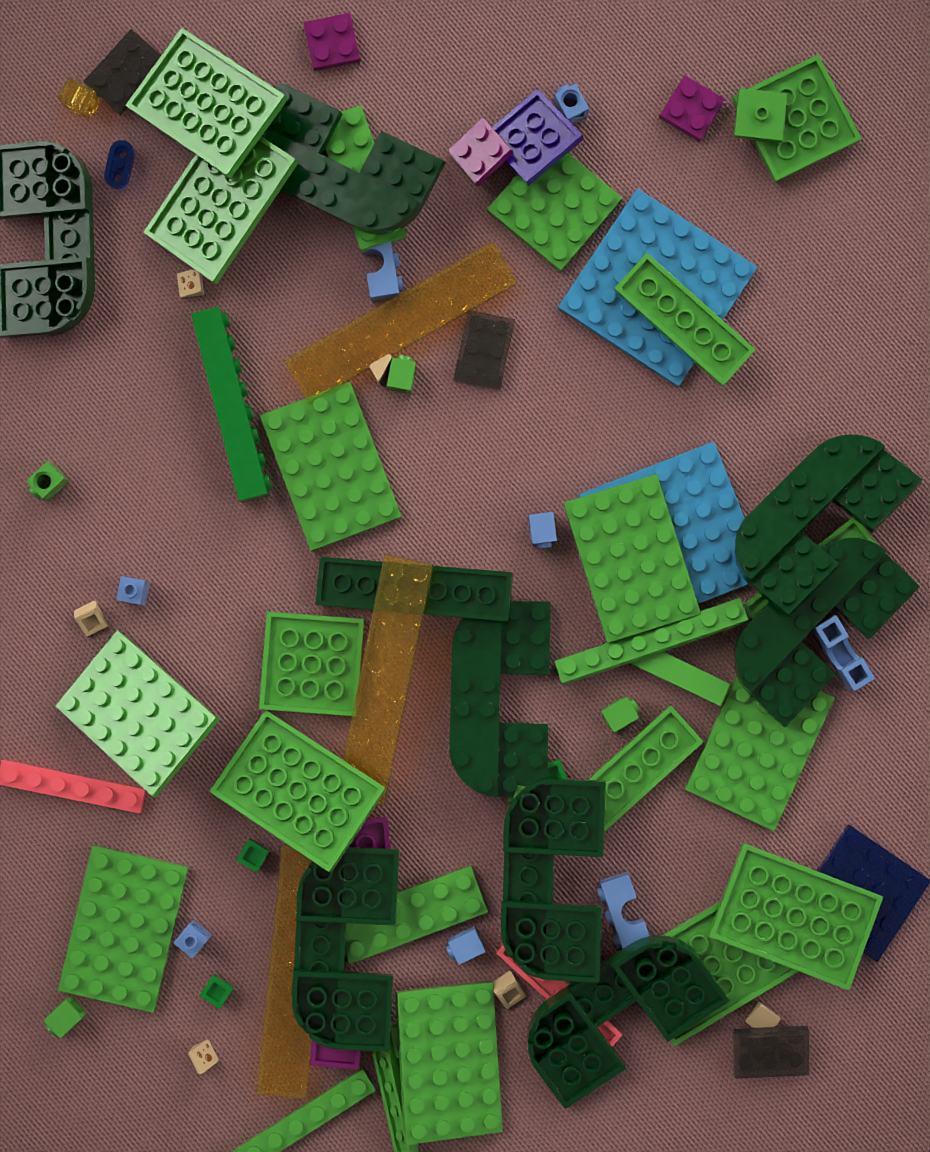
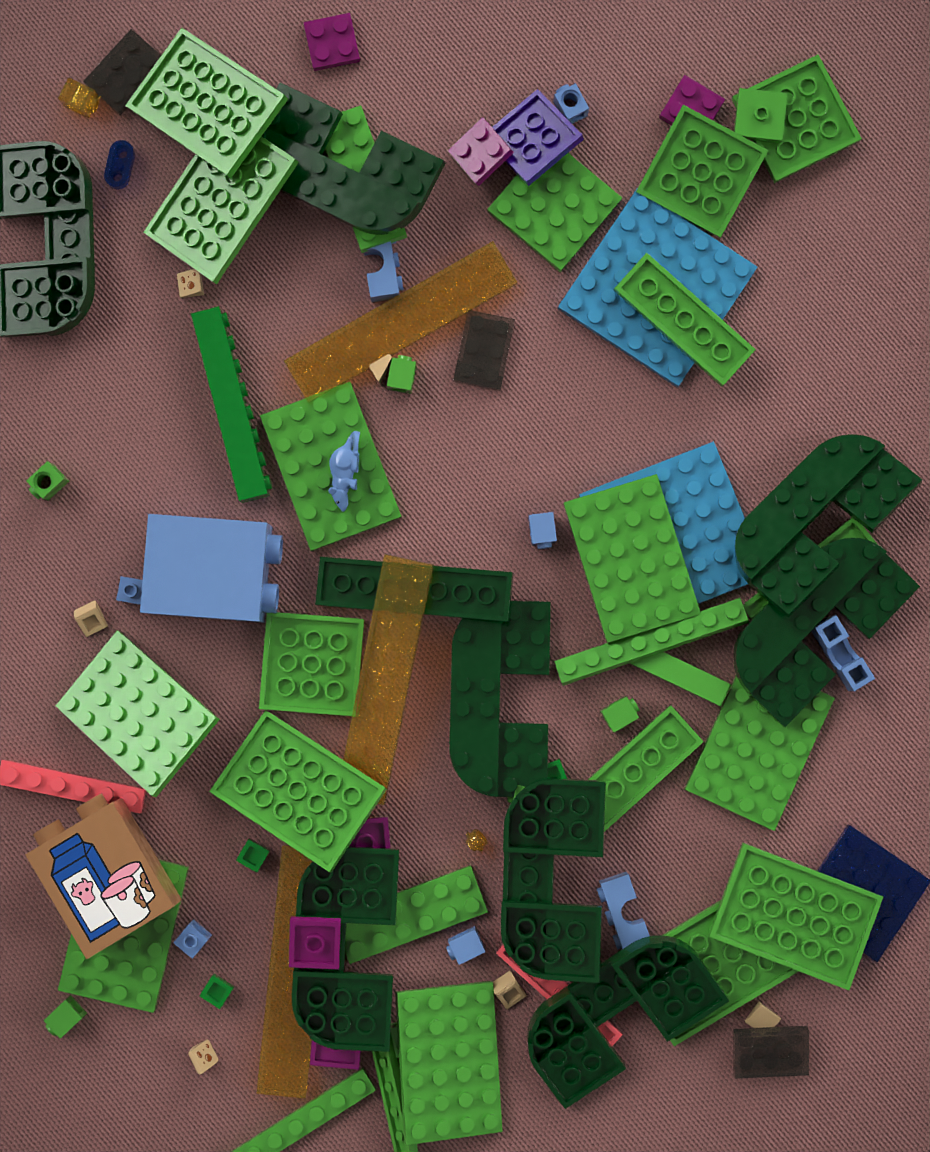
none -> brick [25,793,182,959]
none -> medium blue brick [140,514,283,623]
none -> magenta plate [289,916,341,969]
none -> medium blue animal [328,431,360,512]
none -> clear yellow plate [465,829,488,852]
none -> bright green plate [636,105,769,238]

